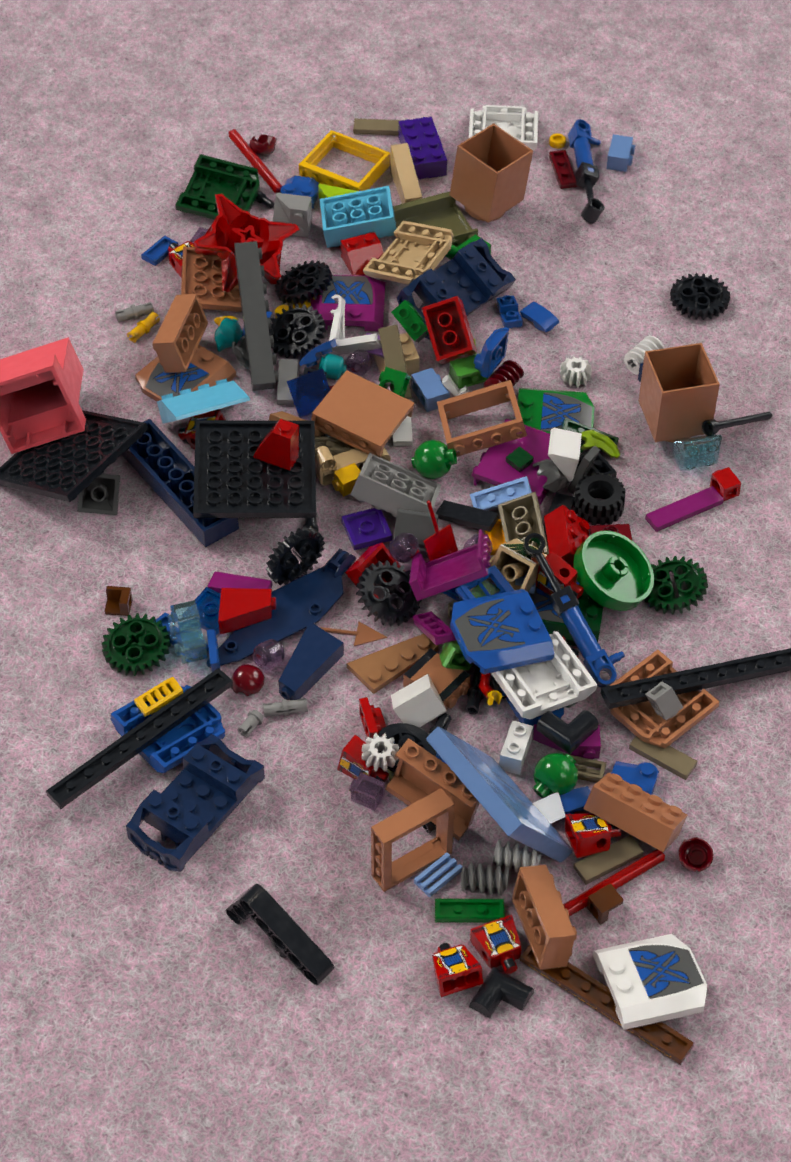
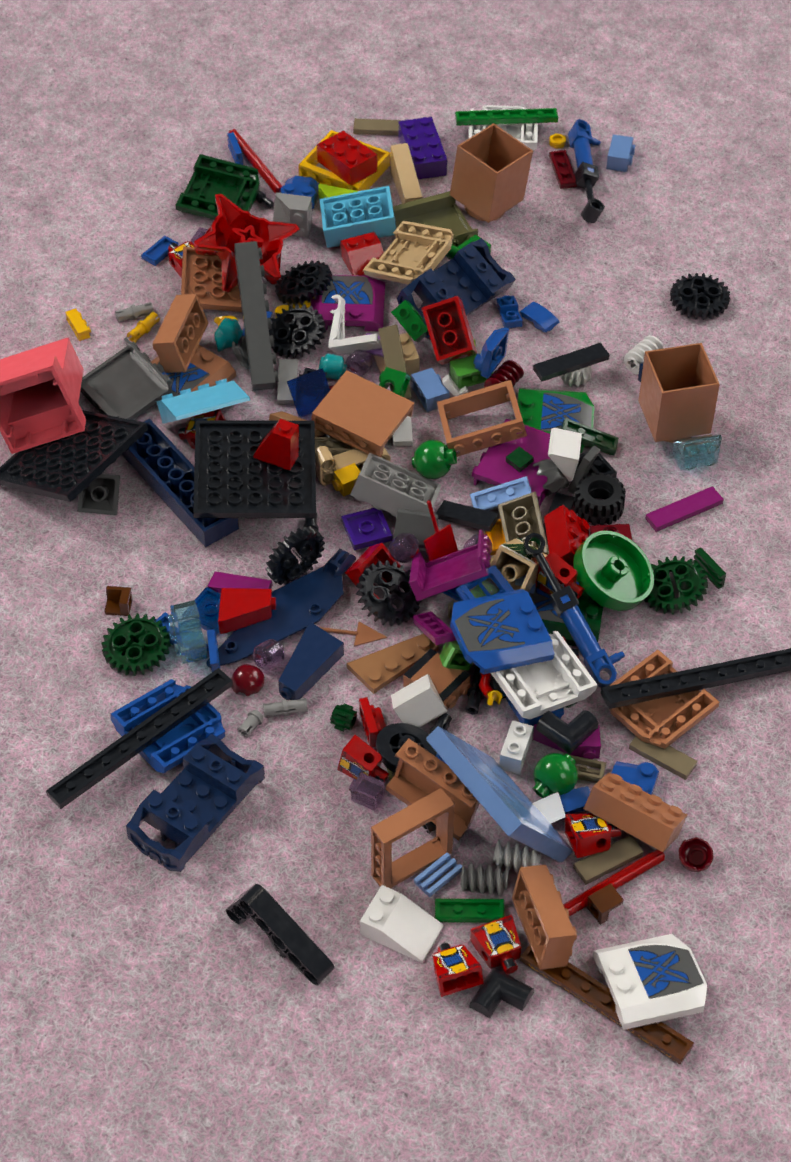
yellow slope [134,677,183,716] -> none
dark red hair [249,134,277,155] -> none
blue slope [299,339,337,368] -> none
white gear [361,733,399,772] -> none
lime piece [581,430,620,458] -> none
light grey brick [645,682,684,720] -> none
black piece [702,411,772,436] -> none
red brick [710,467,742,502] -> none
none -> yellow piece [65,308,91,341]
none -> dark grey panel [80,338,173,420]
none -> blue tile [227,132,243,165]
none -> red brick [317,130,378,186]
none -> dark green gear [330,704,357,732]
none -> white slope [360,885,444,963]
none -> green tile [455,108,558,126]
none -> black tile [533,342,610,382]
none -> dark green tile [693,547,726,589]

